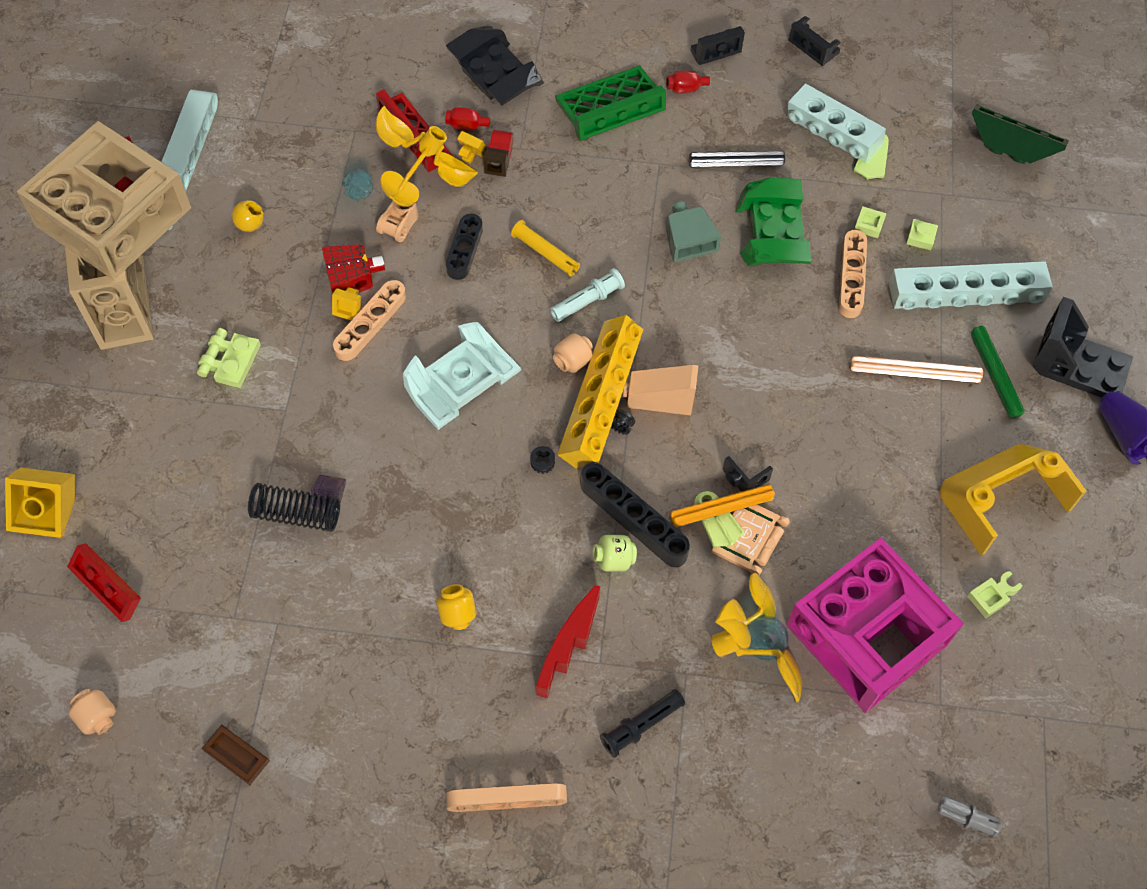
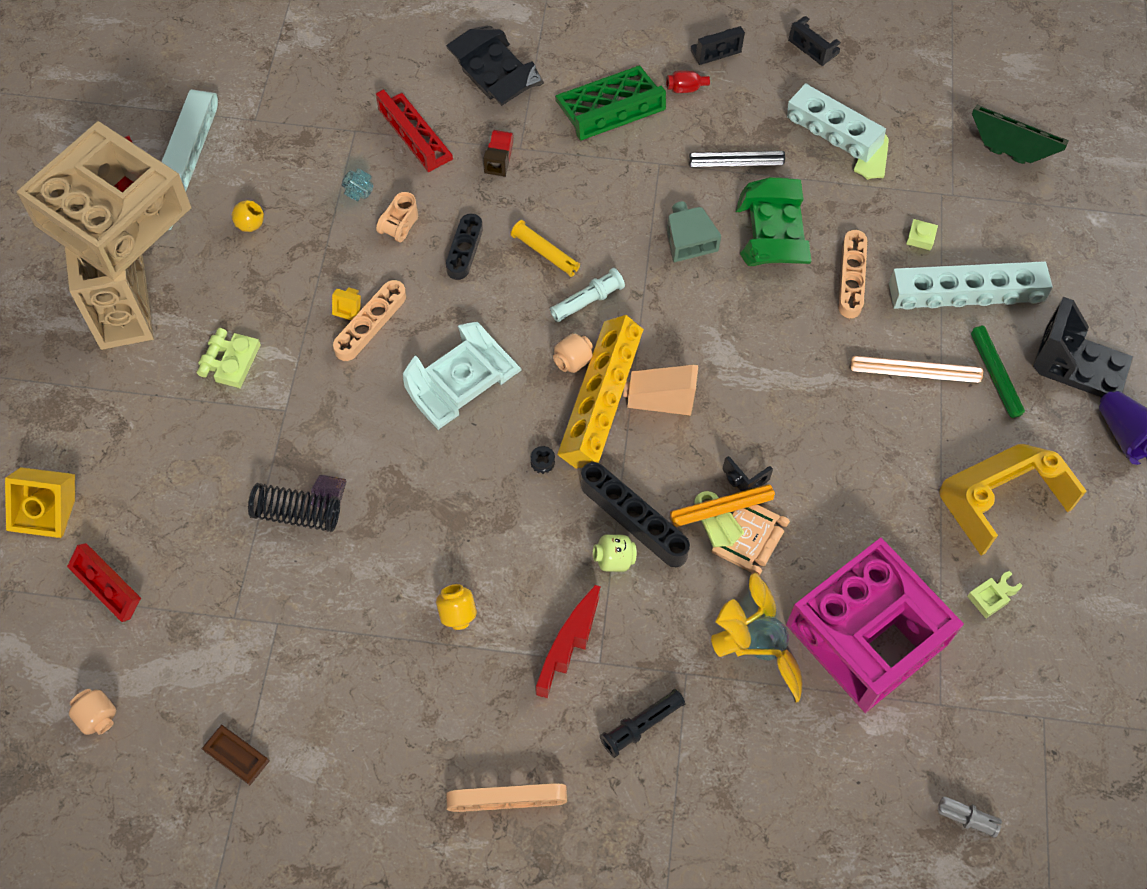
red torso [322,244,385,294] -> none
yellow plant [375,106,478,207] -> none
red plant [445,107,490,131] -> none
yellow tile [457,131,487,164] -> none
black bush [611,409,635,435] -> none
yellowish green plate [854,206,886,238] -> none

